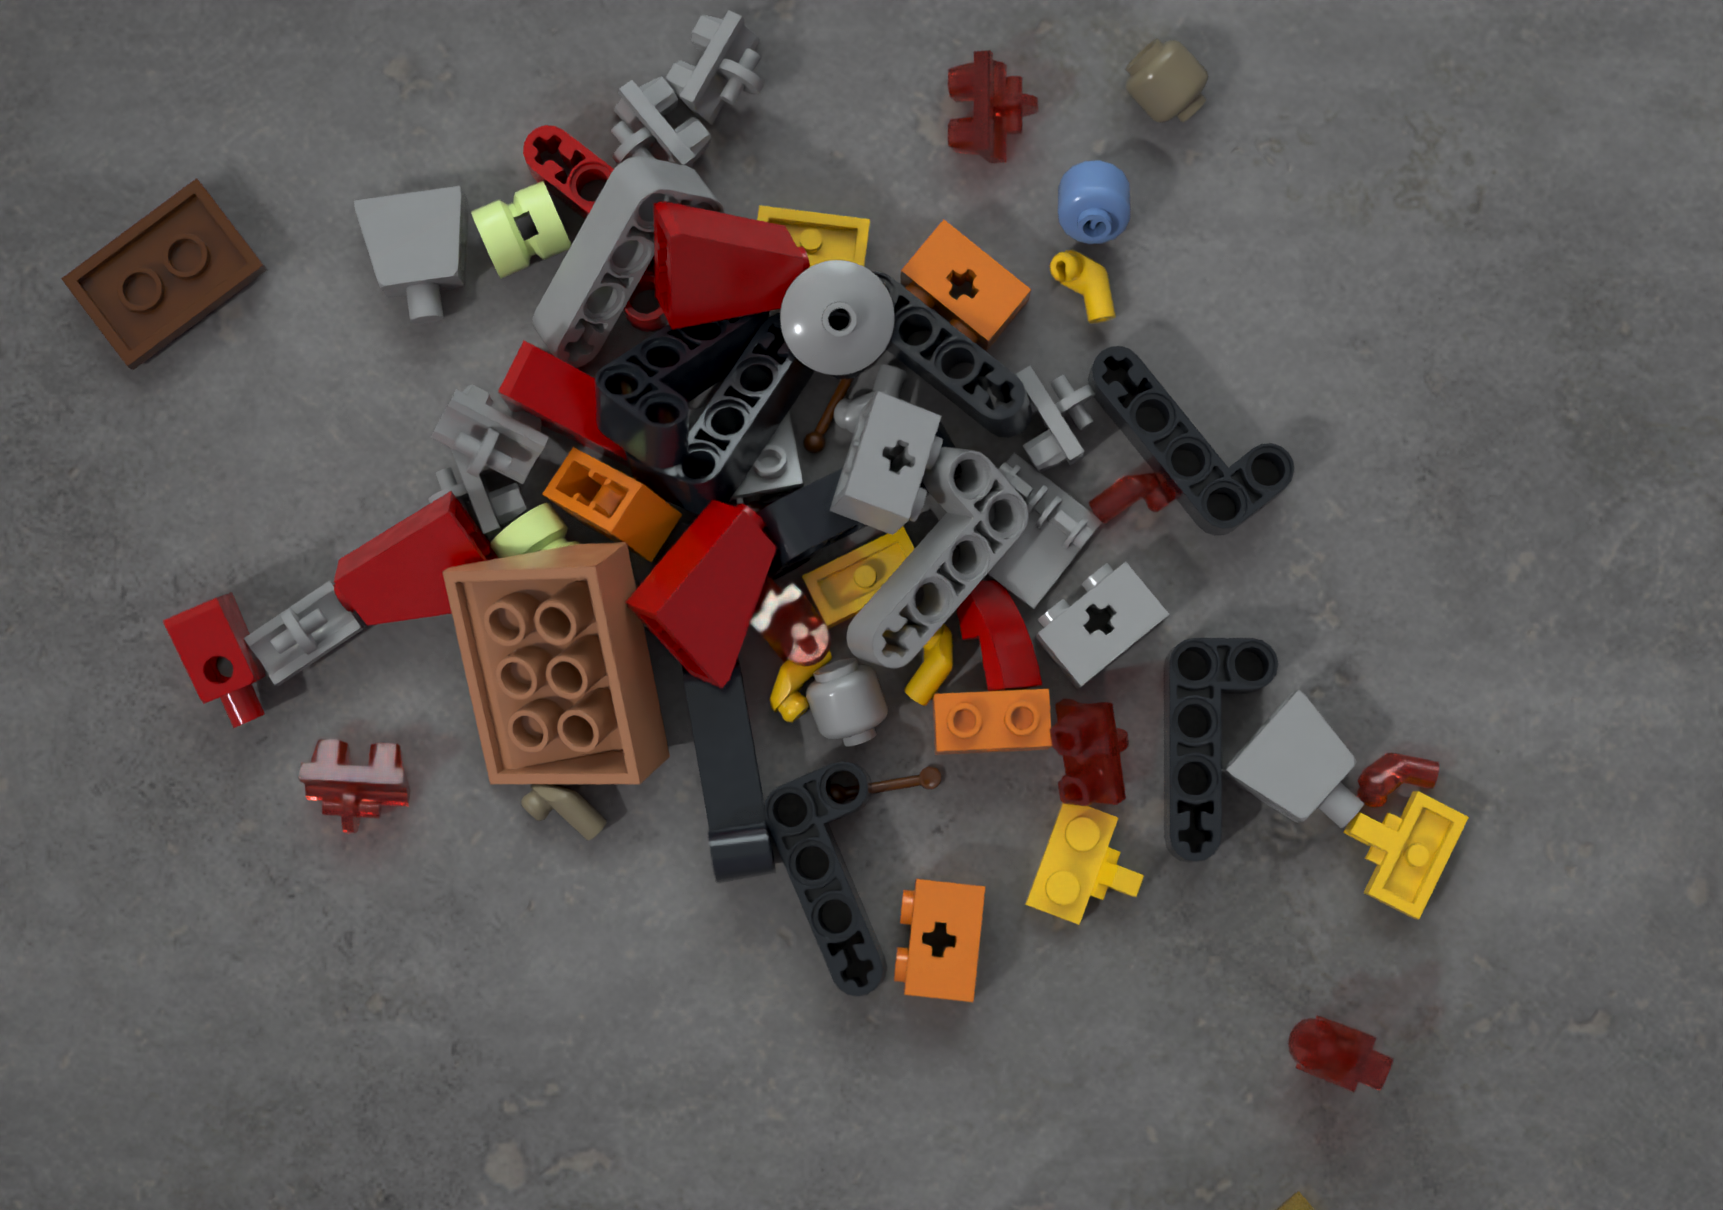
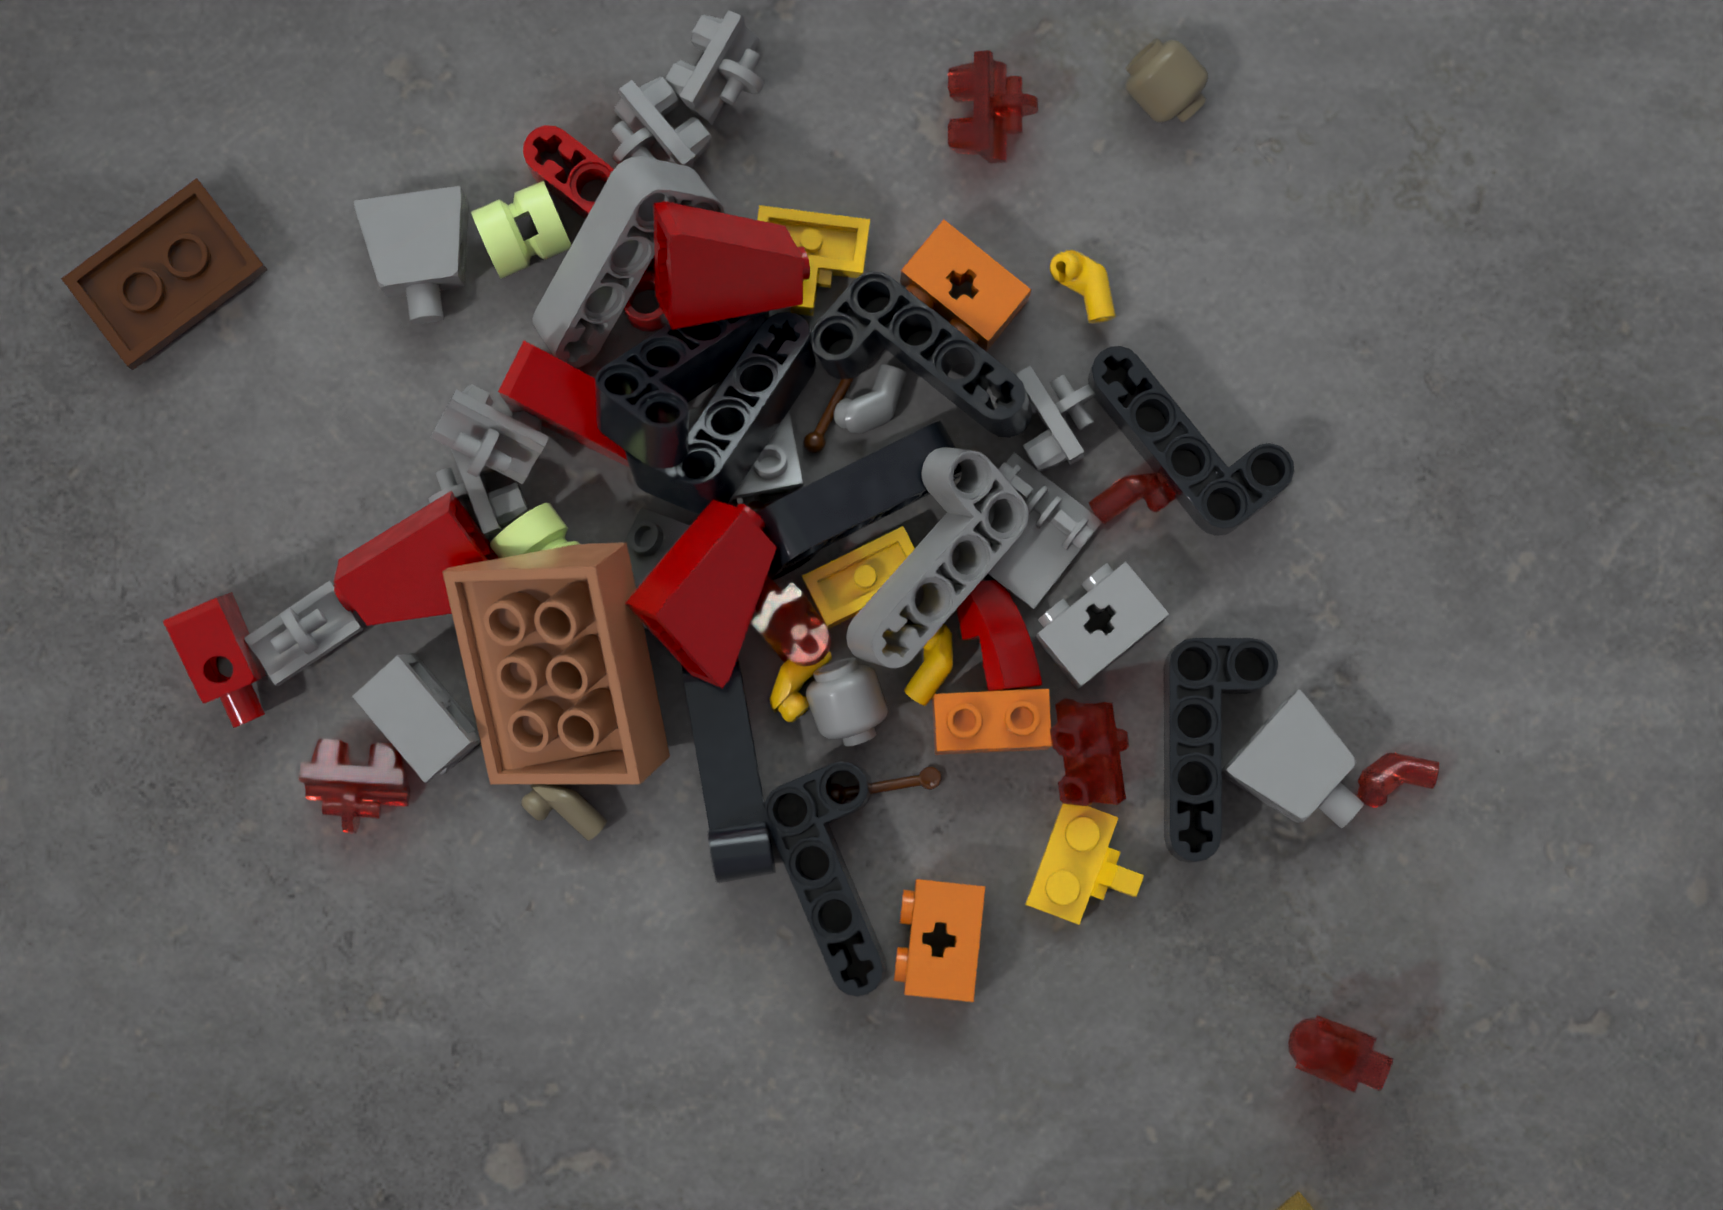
orange brick [542,447,683,562] -> none
light grey dish [780,260,895,375] -> none
light grey brick [829,391,943,535] -> none
medium blue head [1058,160,1131,244] -> none
yellow hinge [1343,791,1469,919] -> none
none -> light grey hinge [352,652,481,783]

